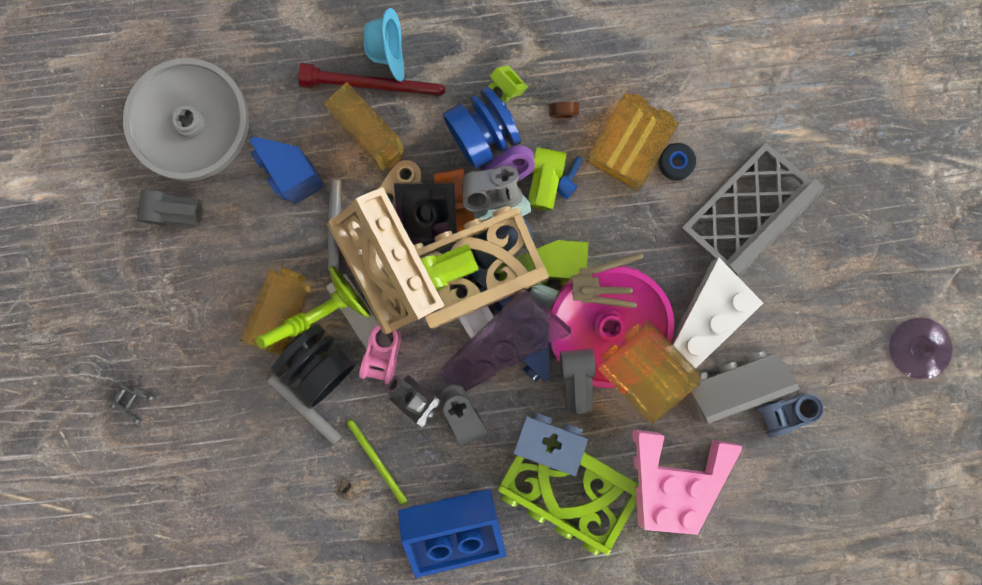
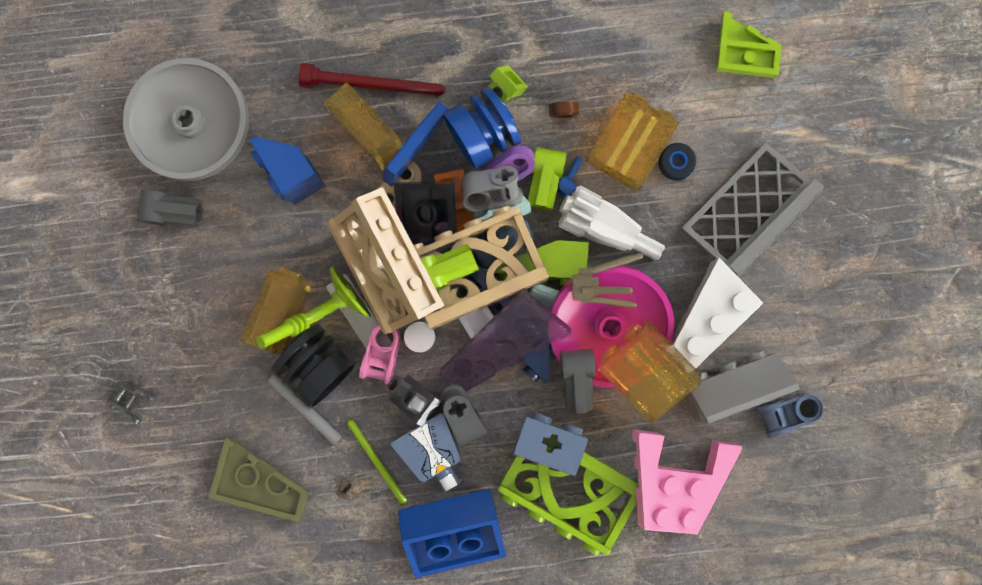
light grey bar [328,180,342,272] -> none
medium azure piece [363,8,405,82] -> none
clear purple dish [890,318,953,379] -> none
none -> olive wing [208,436,310,523]
none -> blue tile [383,102,448,187]
none -> sand blue torso [390,412,462,492]
none -> white tile [404,322,436,353]
none -> white piece [558,185,665,261]
none -> lime wing [716,11,782,78]

